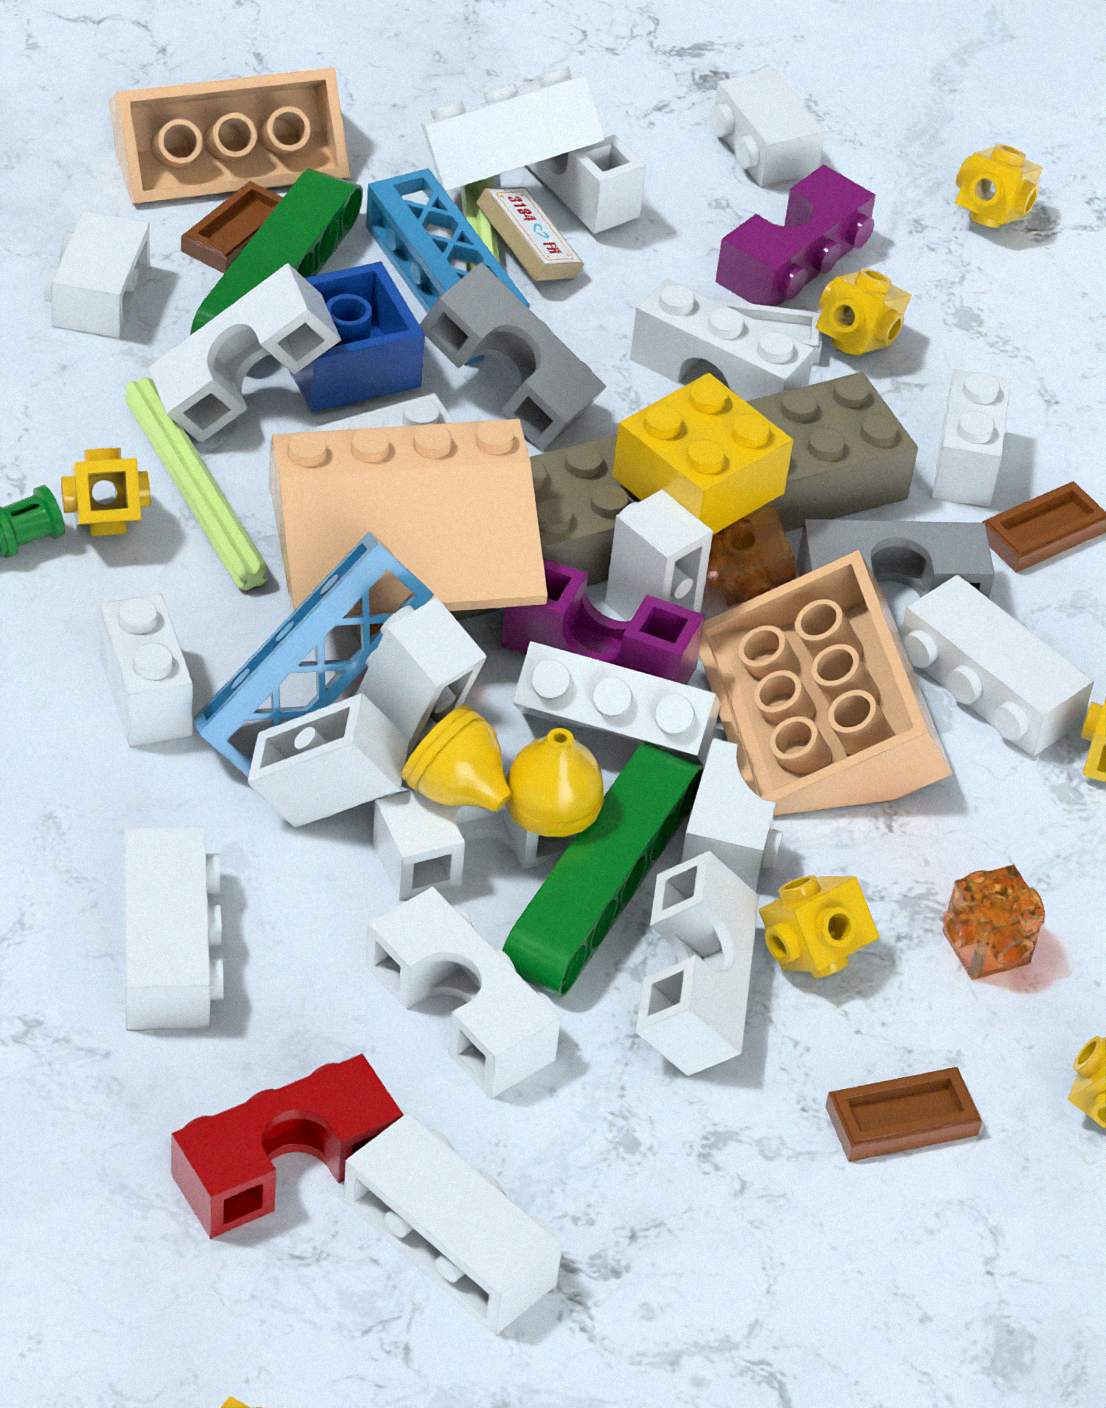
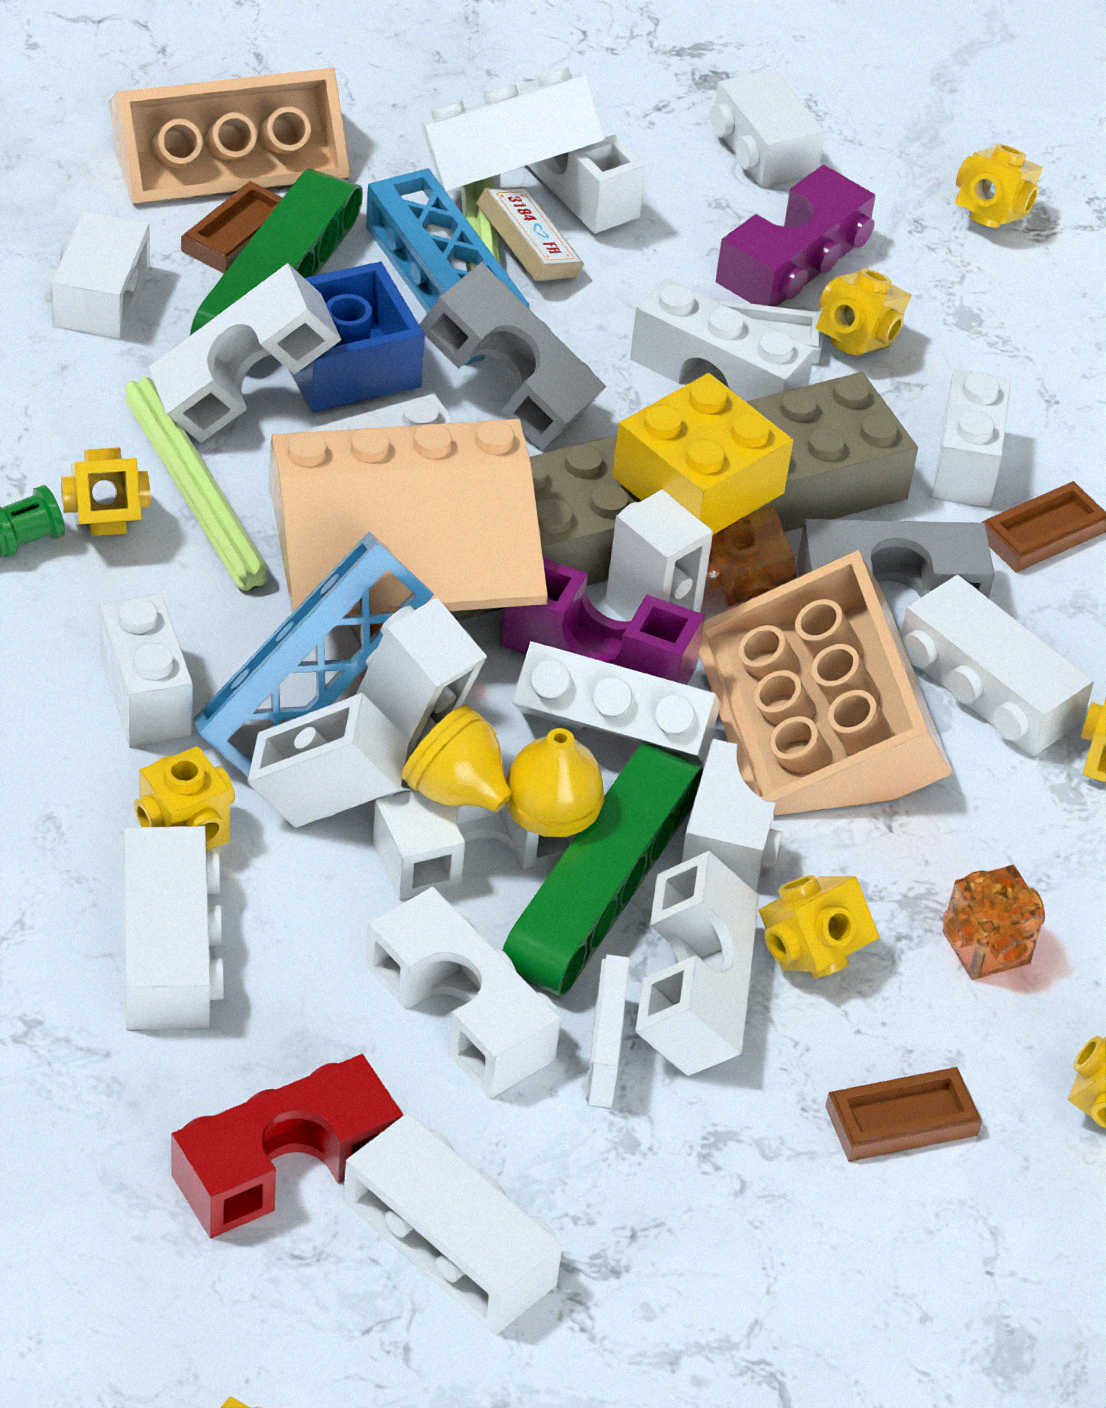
none -> yellow brick [134,746,235,851]
none -> white tile [585,954,630,1108]

